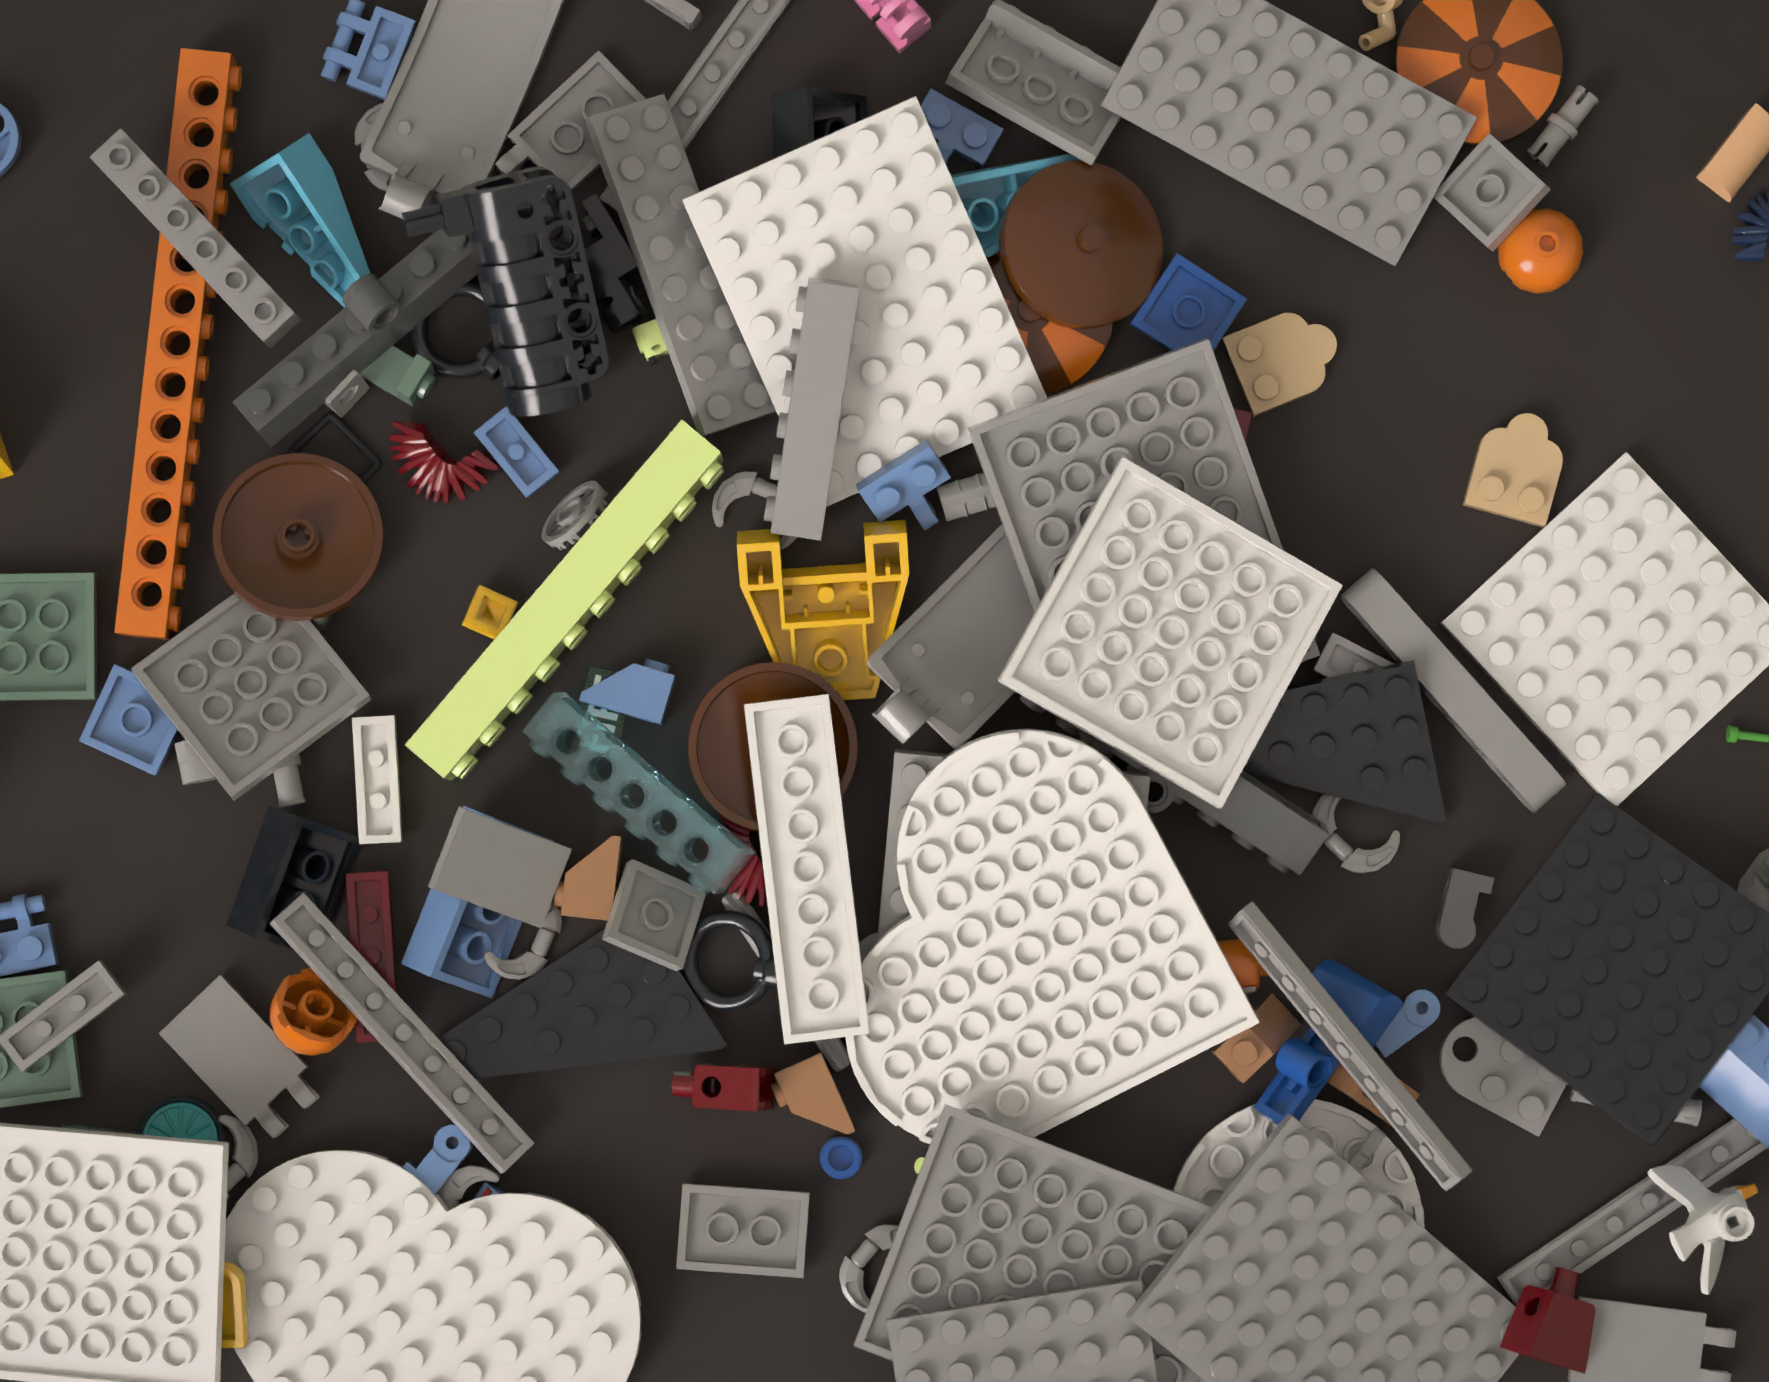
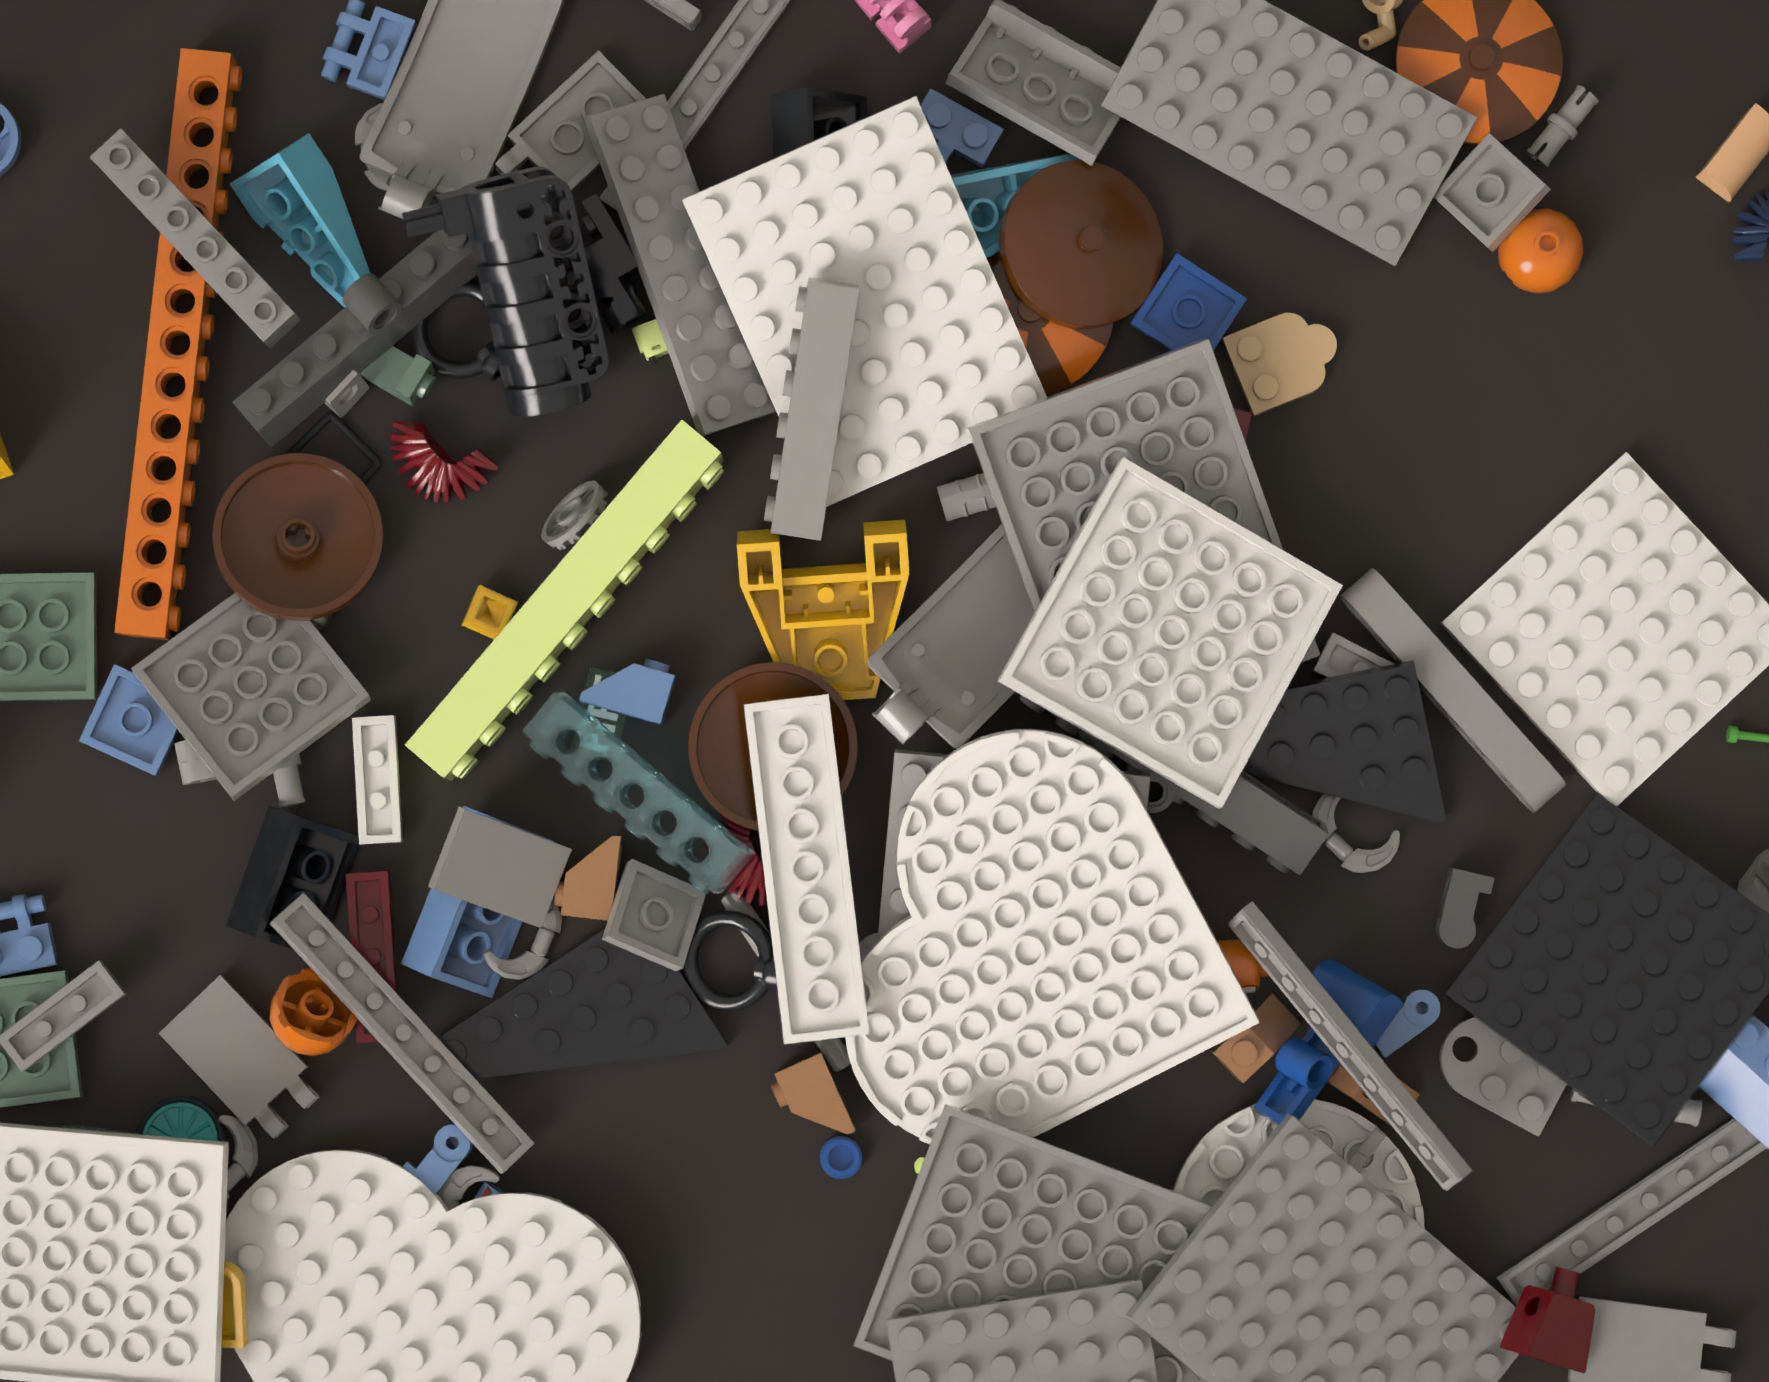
medium blue plate [473,406,560,499] -> none
dark red torso [672,1063,775,1112] -> none
light grey plate [676,1183,810,1278] -> none
light grey piece [712,472,797,550] -> none
light grey piece [839,1224,899,1313] -> none
medium blue plate [856,440,951,530] -> none
tan plate [1462,413,1563,527] -> none
white animal [1647,1165,1758,1295] -> none

